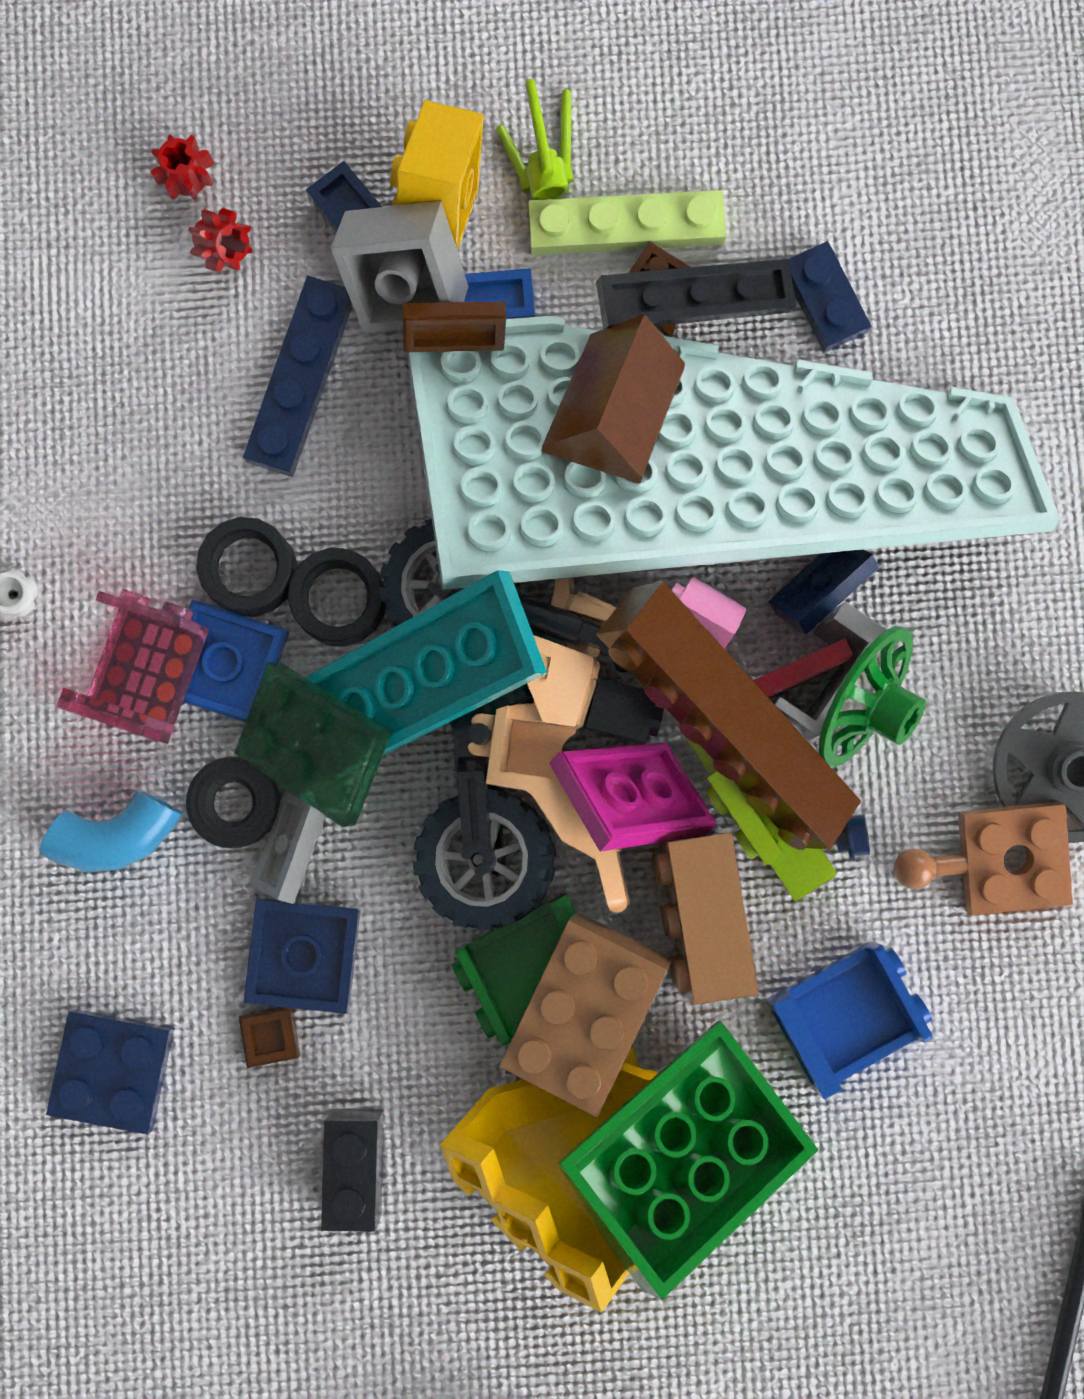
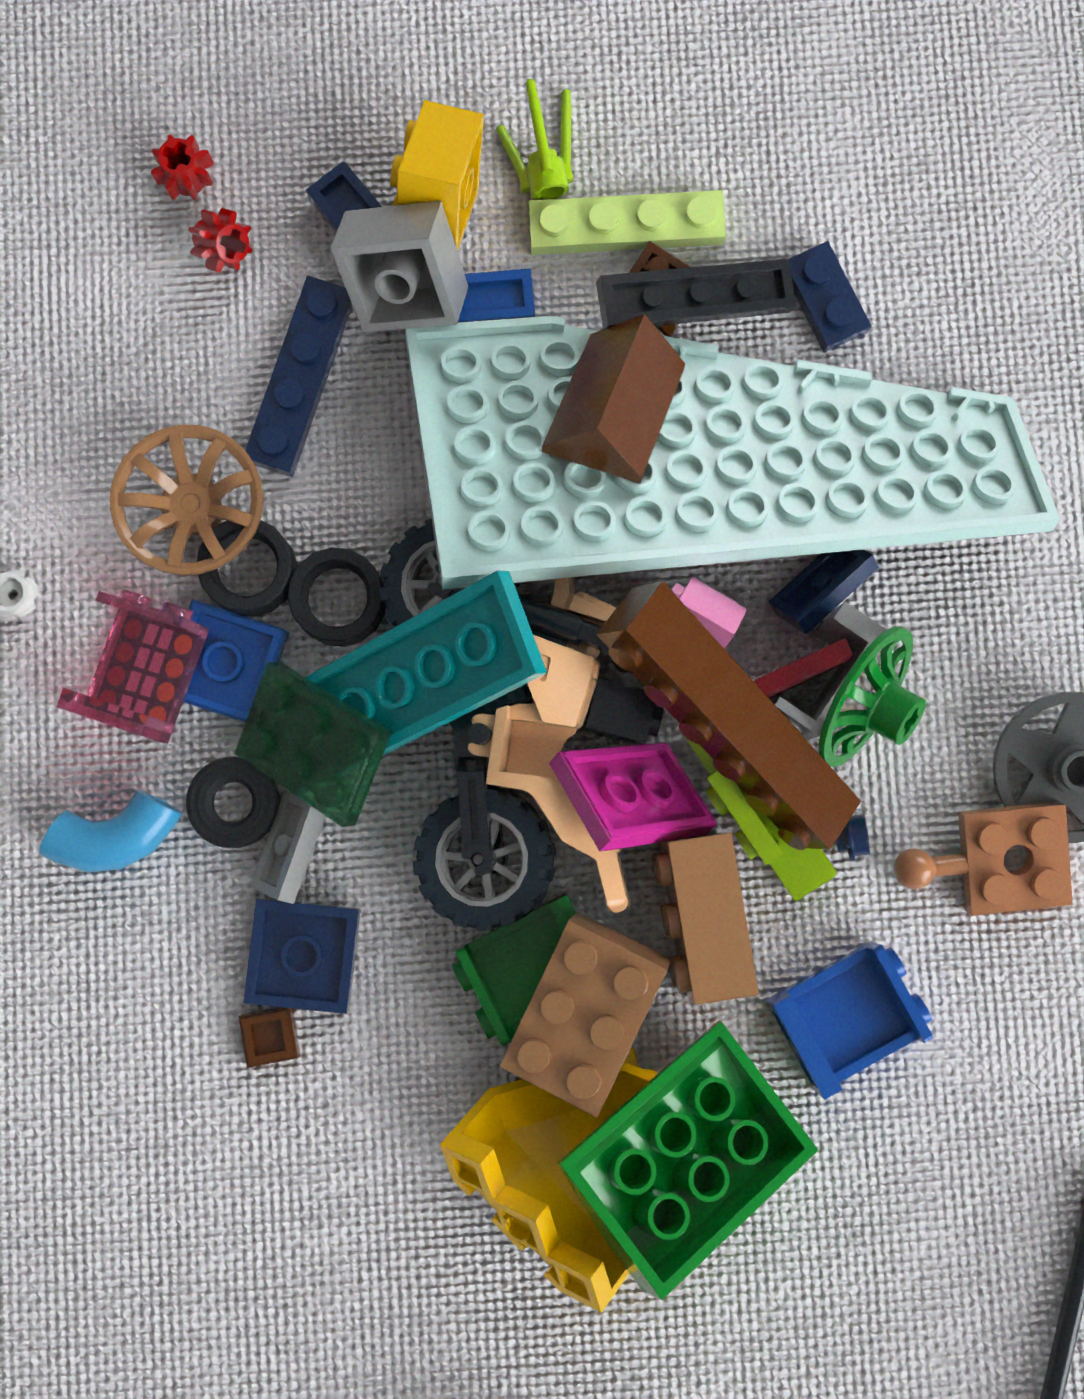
dark blue plate [46,1009,174,1135] -> none
black brick [321,1109,384,1232] -> none
reddish brown tile [402,301,507,352] -> none
none -> medium nougat wheel [110,424,264,575]

